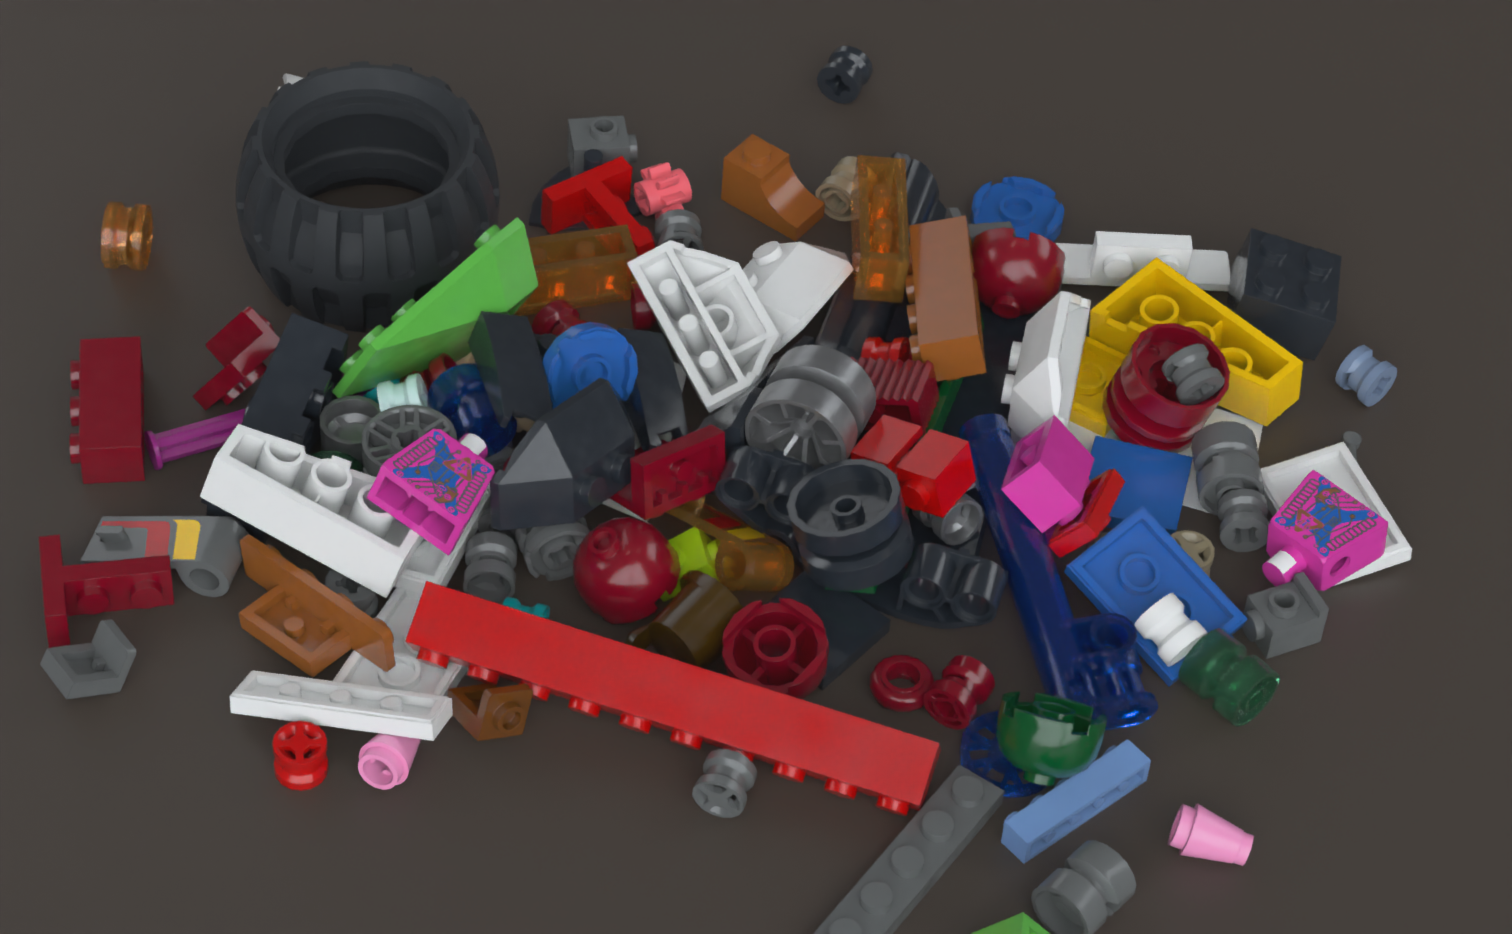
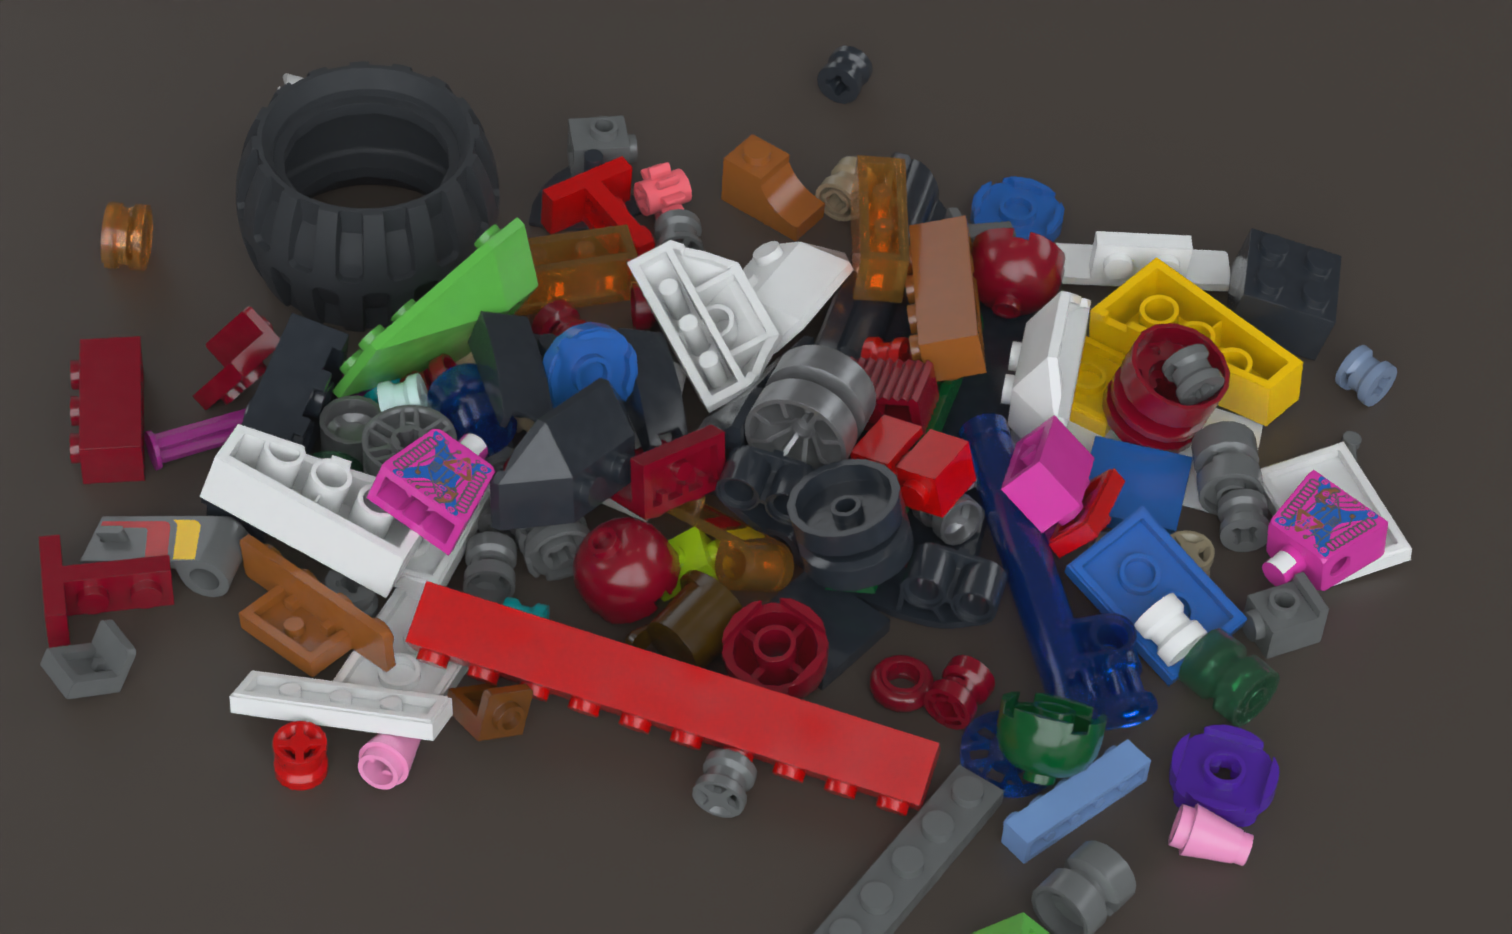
none -> dark purple plate [1169,724,1279,827]

